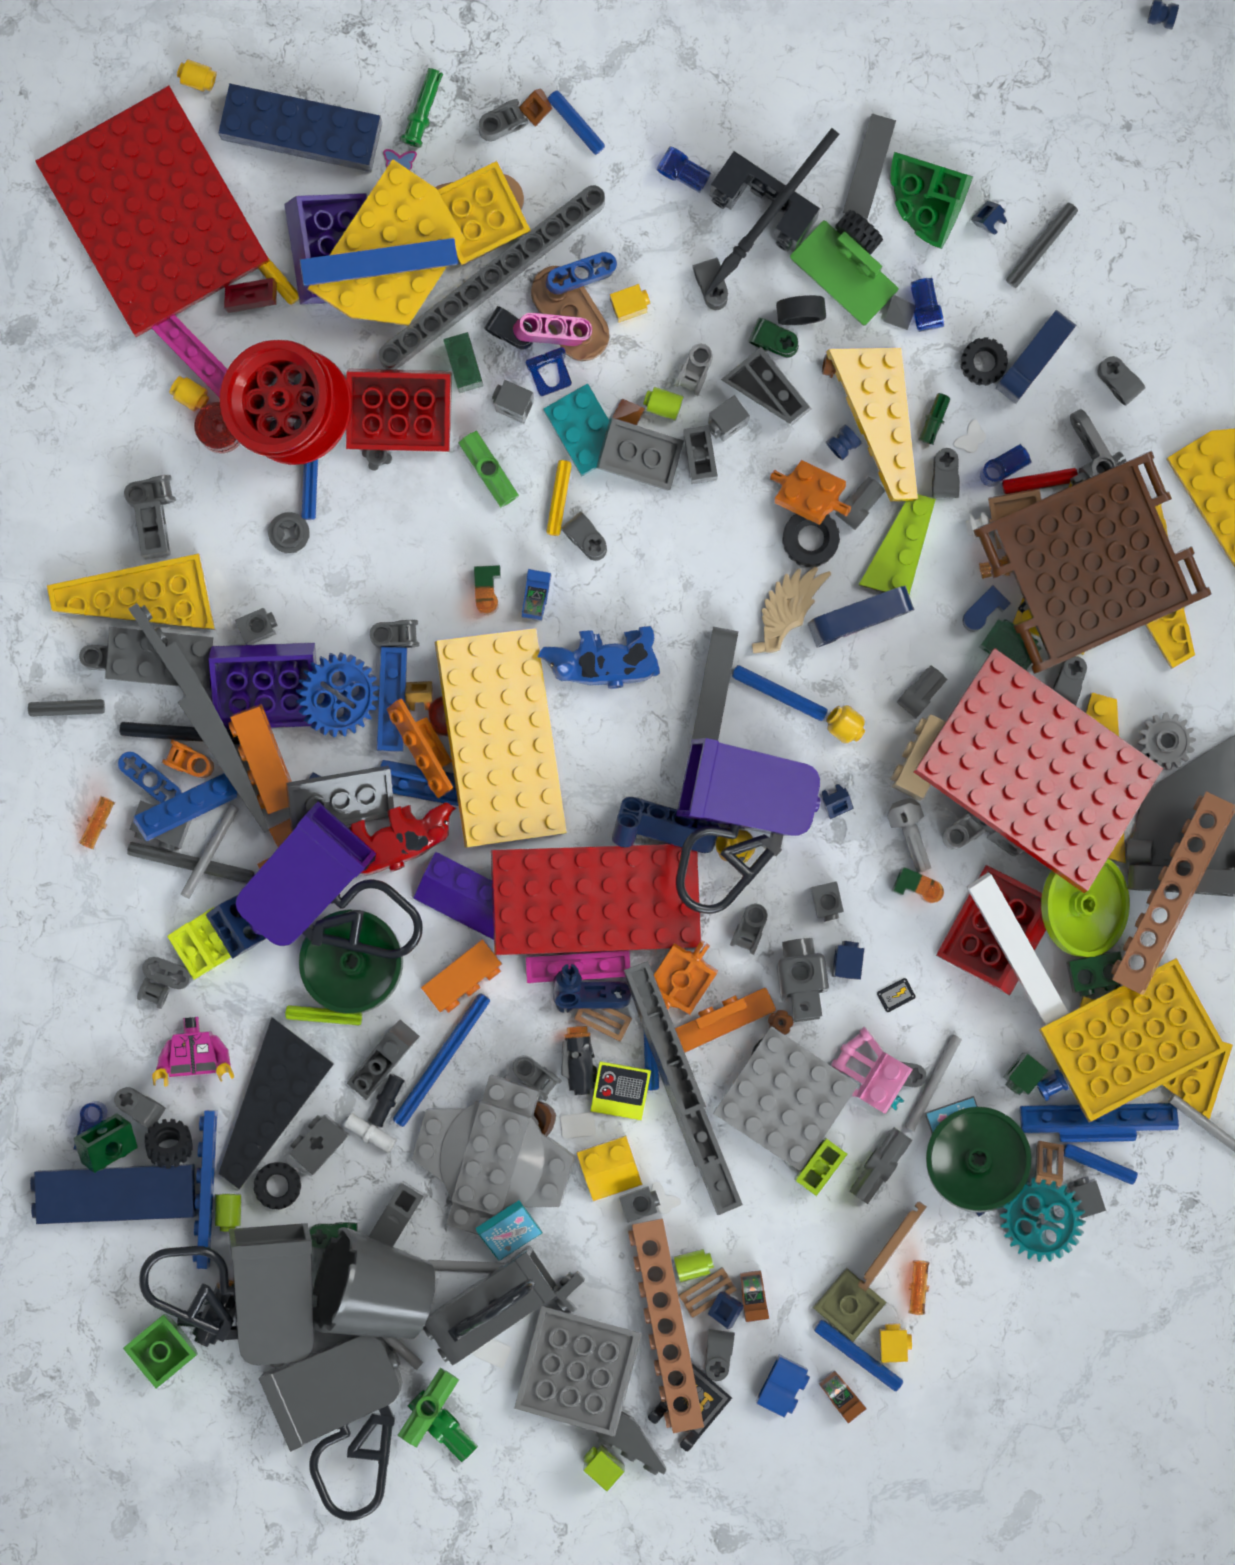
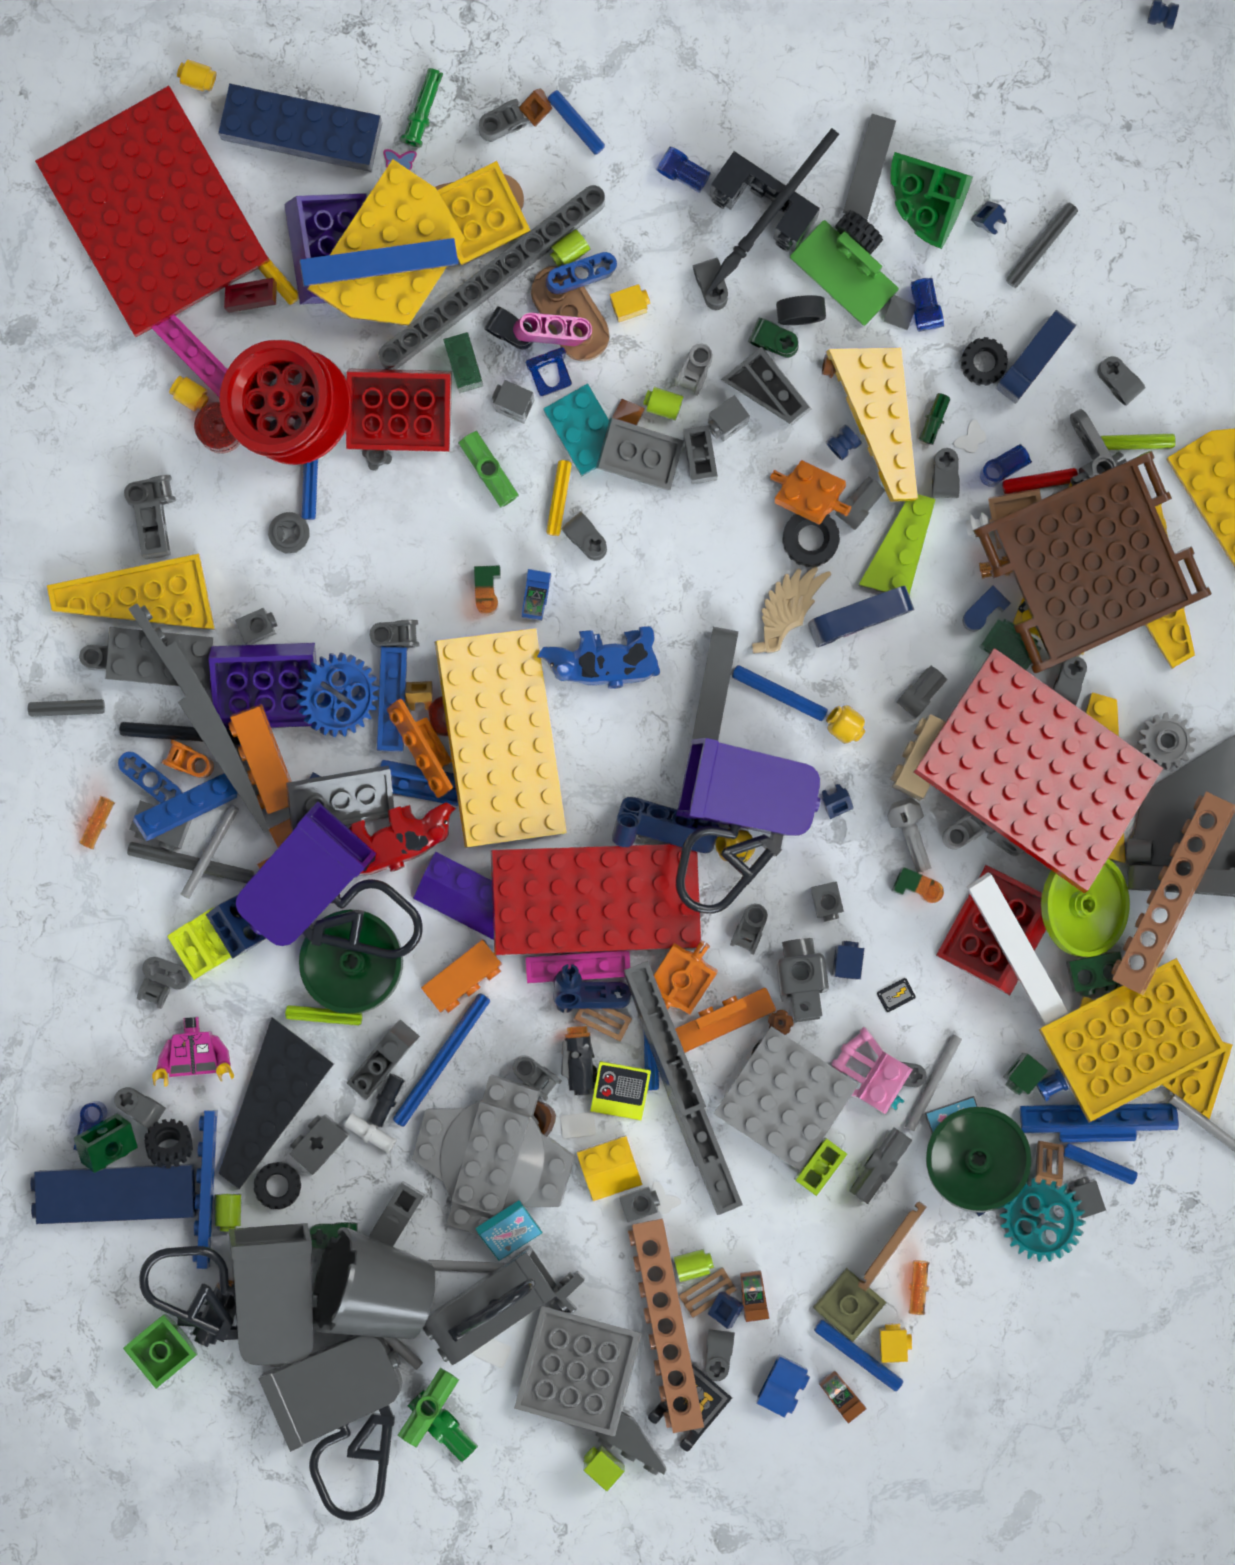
none -> lime brick [550,229,591,267]
none -> lime axle [1100,434,1176,450]

